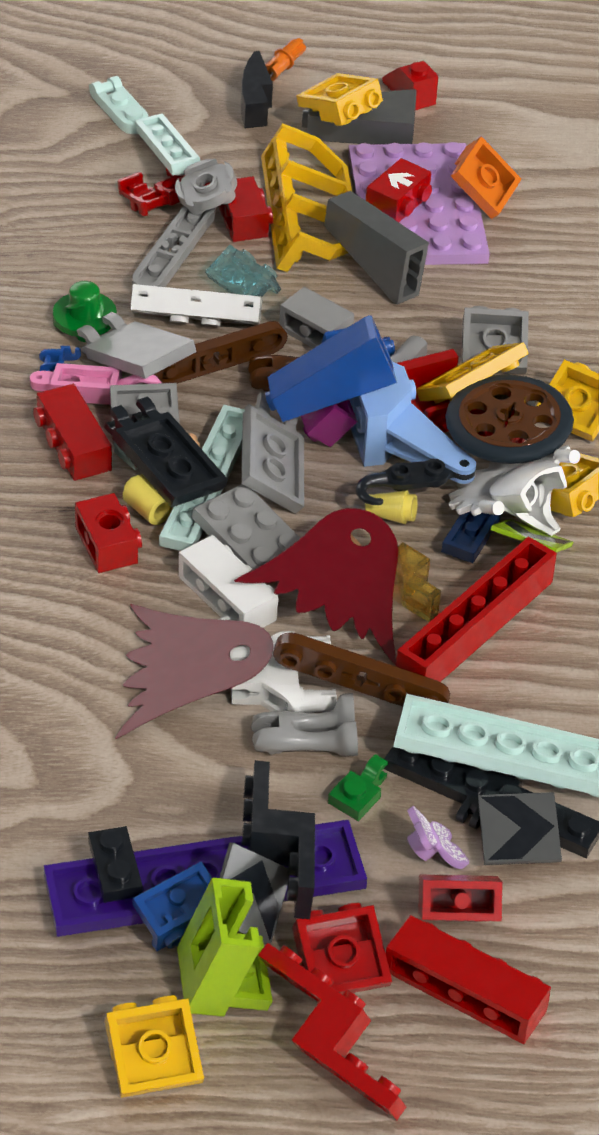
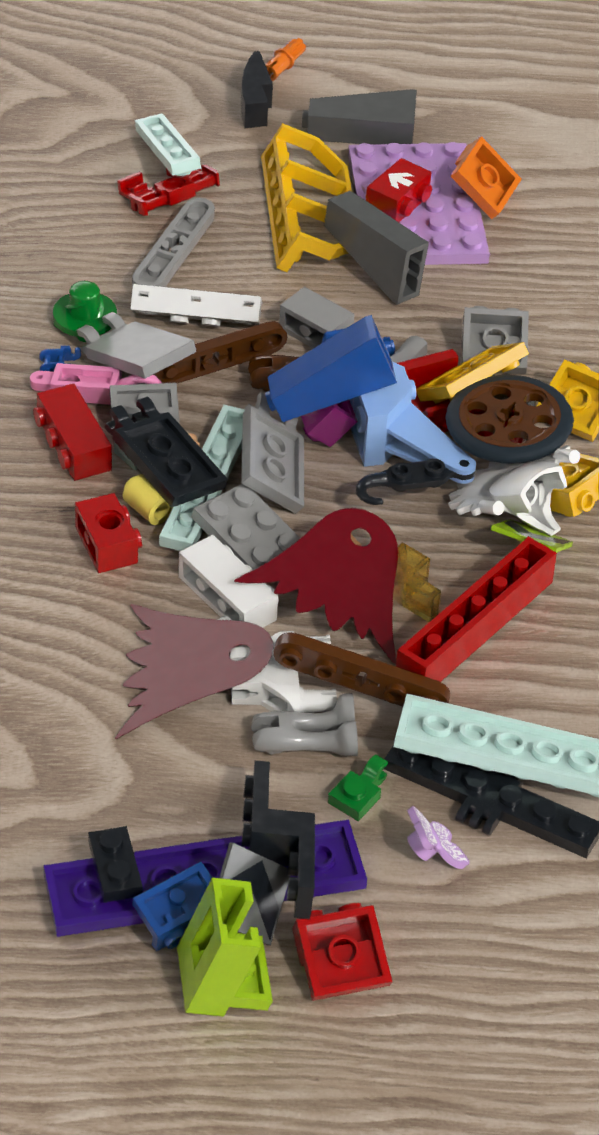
light aqua plate [89,76,148,134] -> none
yellow plate [105,995,204,1098] -> none
light grey plate [175,159,237,215] -> none
clear light blue bracket [205,245,281,307] -> none
red brick [218,176,273,242] -> none
red bracket [258,942,407,1120] -> none
yellow plate [296,73,383,126] -> none
light yellow cone [365,490,418,524] -> none
red slope [382,61,439,110] -> none
red brick [386,915,551,1044] -> none
red brick [418,874,503,922] -> none
dark blue plate [441,511,500,563] -> none
dark grey piece [478,792,562,865] -> none

